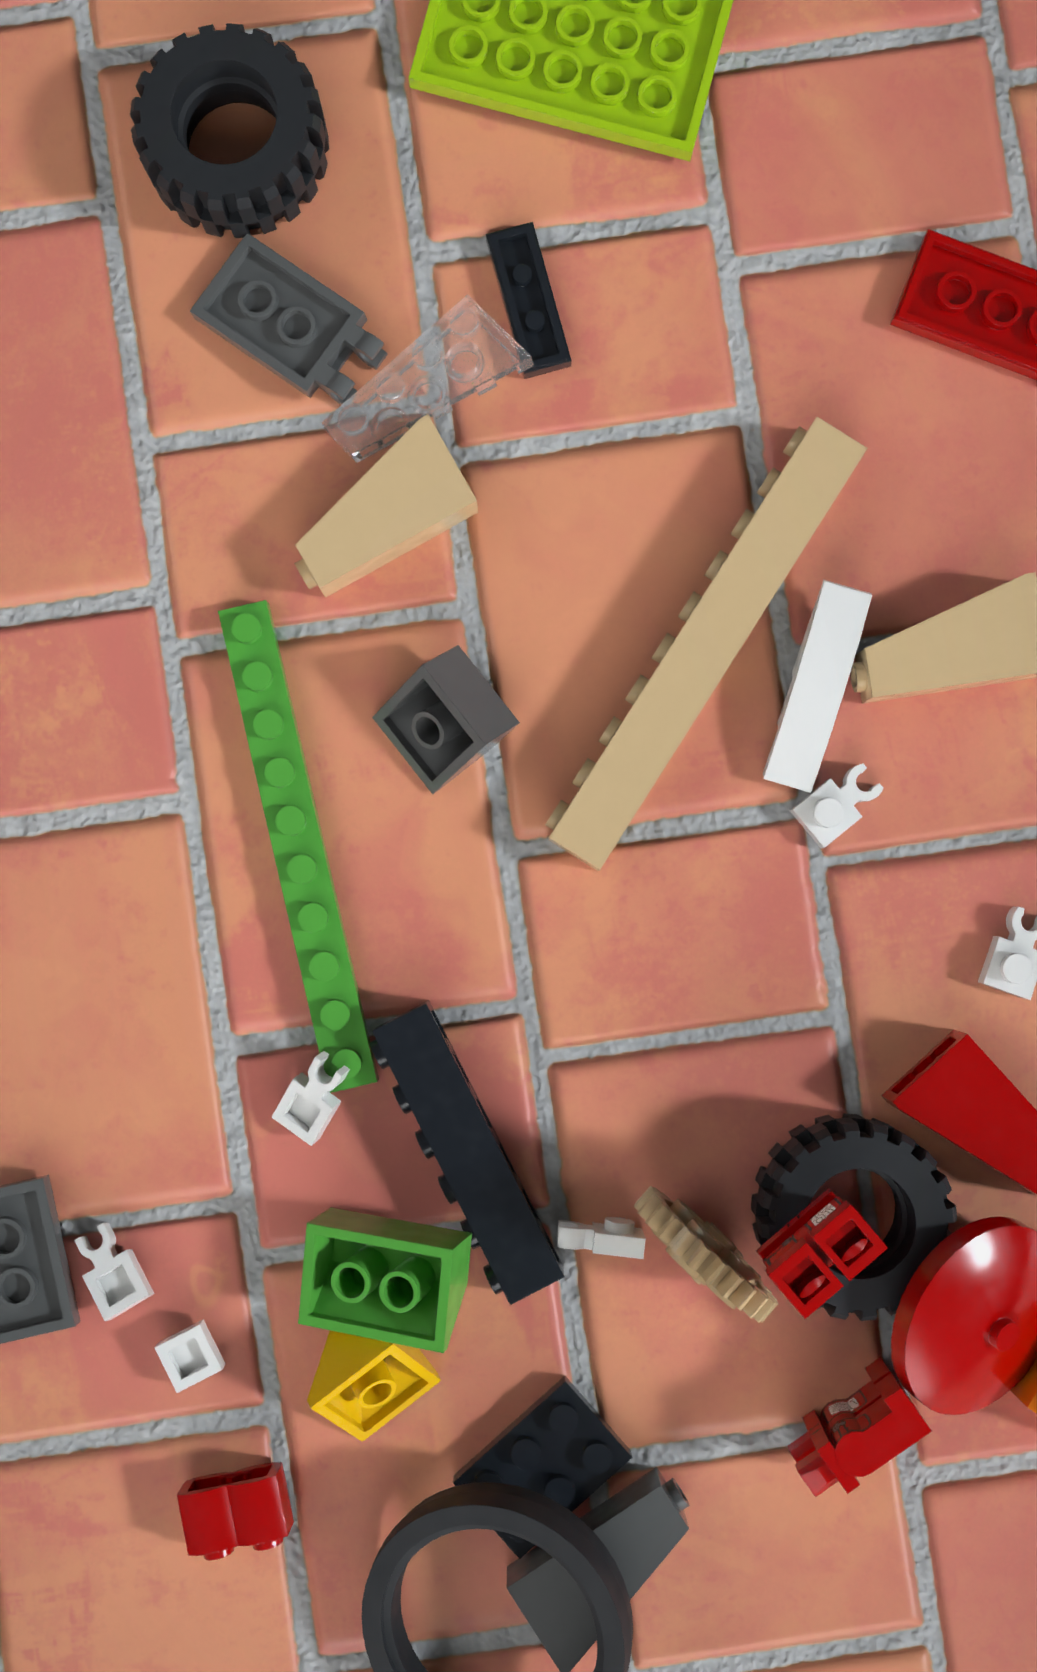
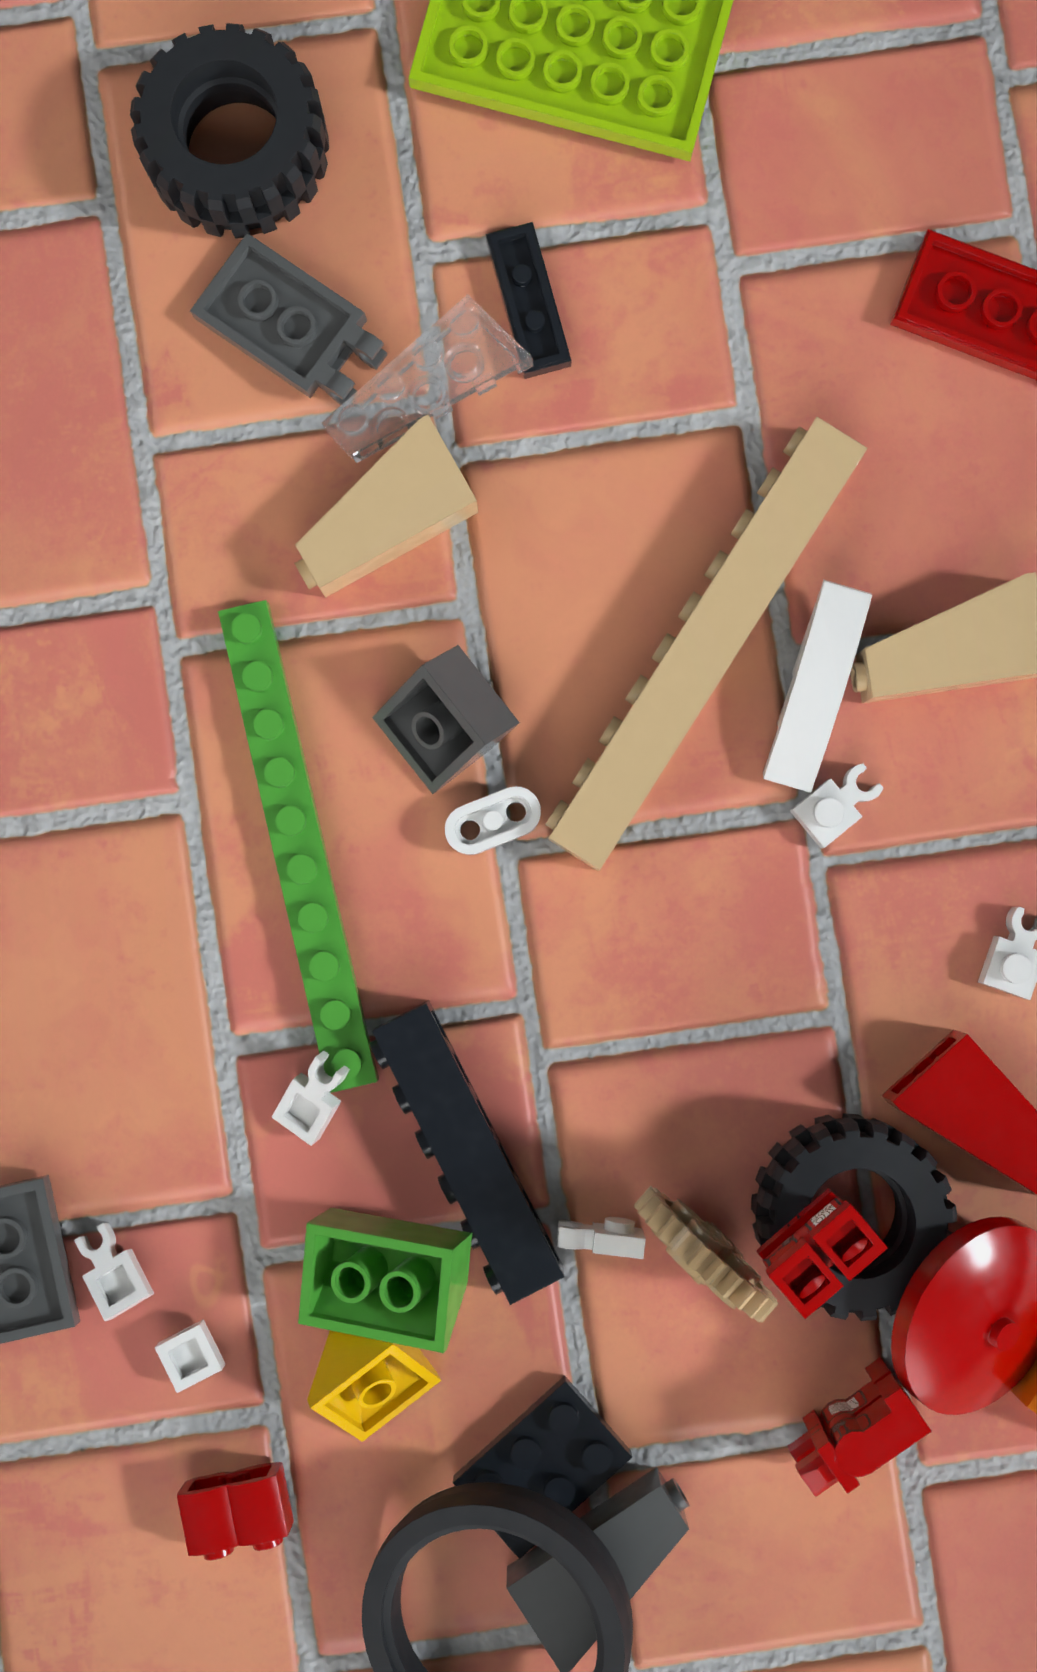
none -> white plate [445,786,541,855]

